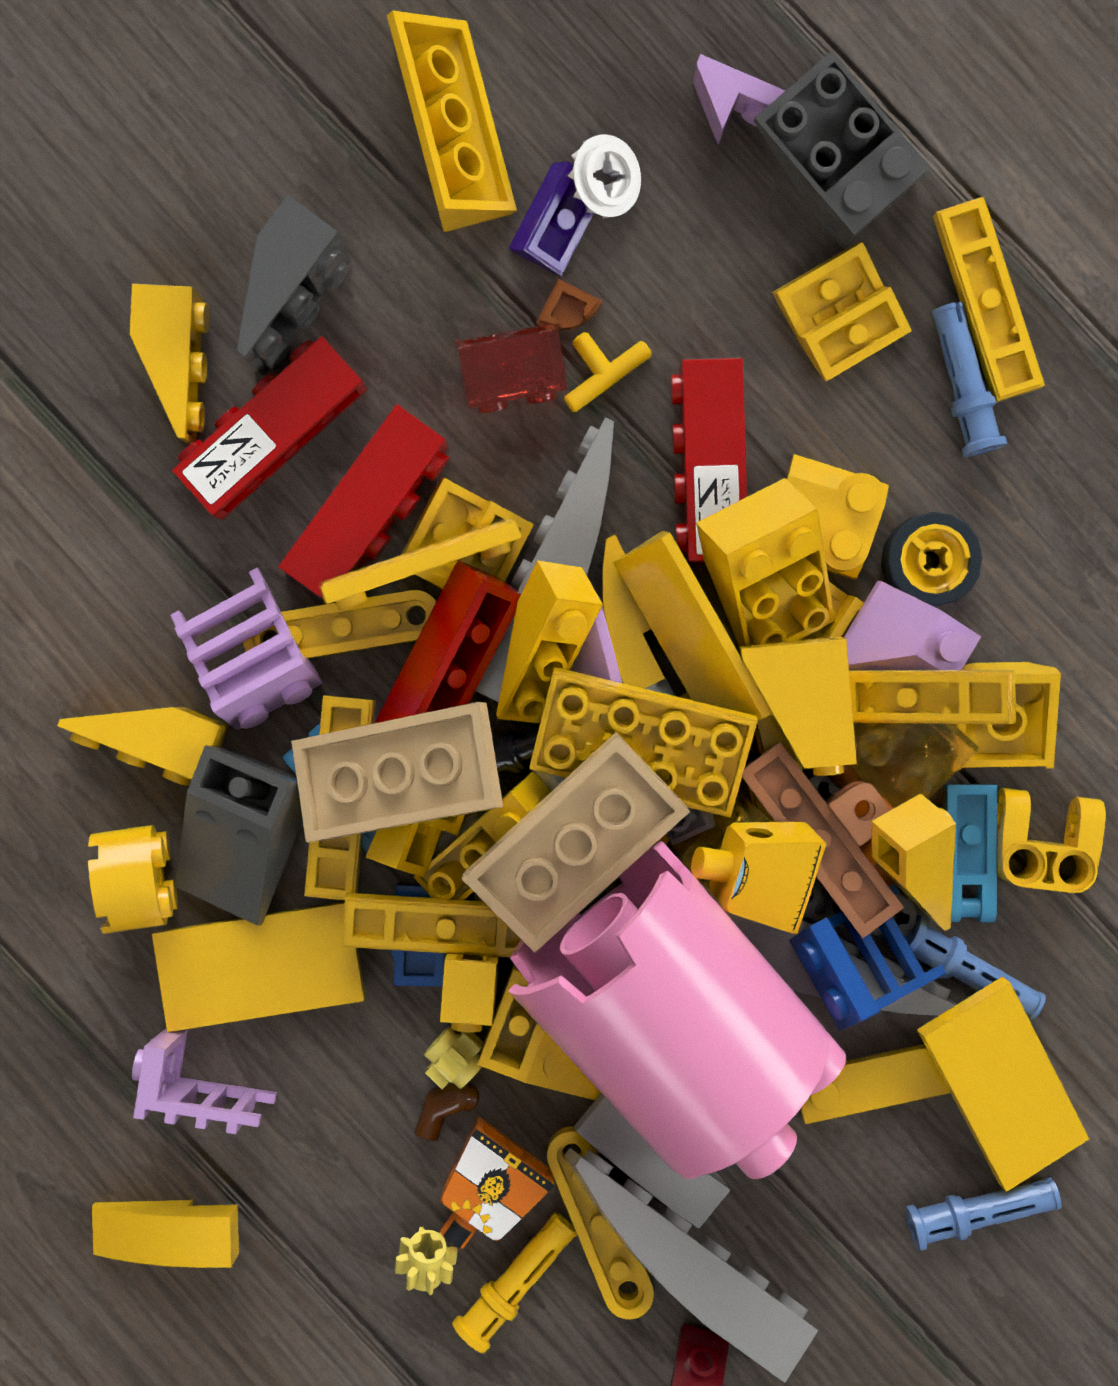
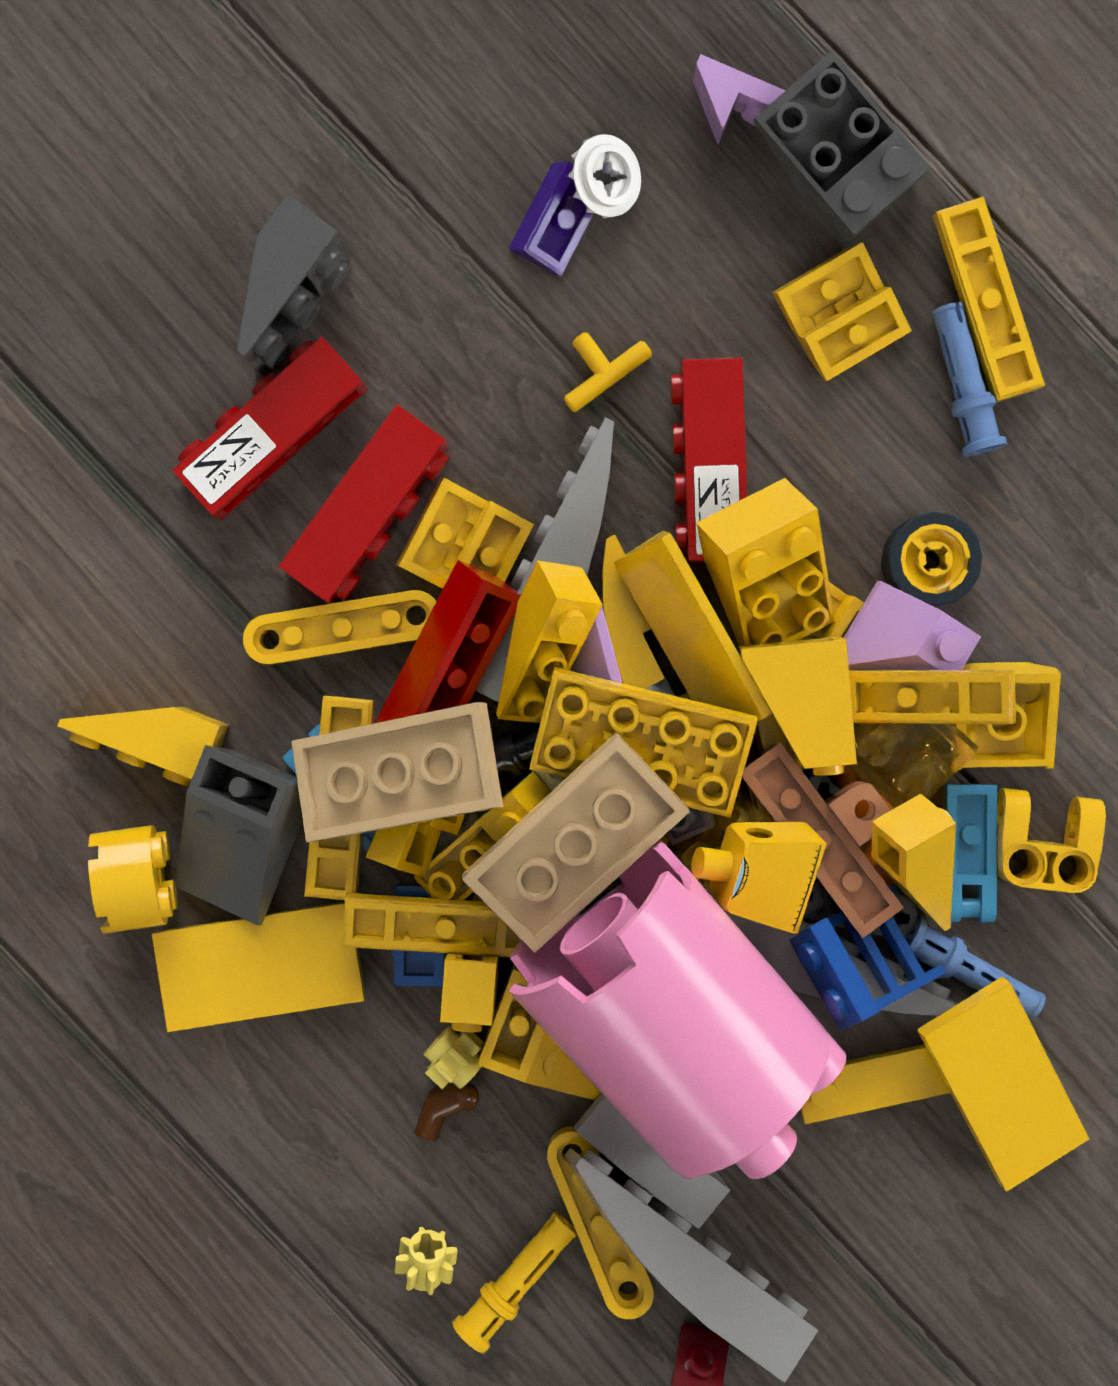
yellow slope [92,1200,239,1268] -> none
yellow slope [130,284,210,445] -> none
lavender plate [132,1028,277,1134] -> none
lavender plate [170,567,323,730] -> none
yellow plate [319,519,522,610] -> none
yellow slope [387,10,517,232] -> none
torso [440,1117,554,1249] -> none
clear red brick [454,323,568,413] -> none
dark orange tile [536,278,602,331] -> none
yellow slope [787,454,889,580] -> none
medium blue pin [905,1177,1062,1251] -> none

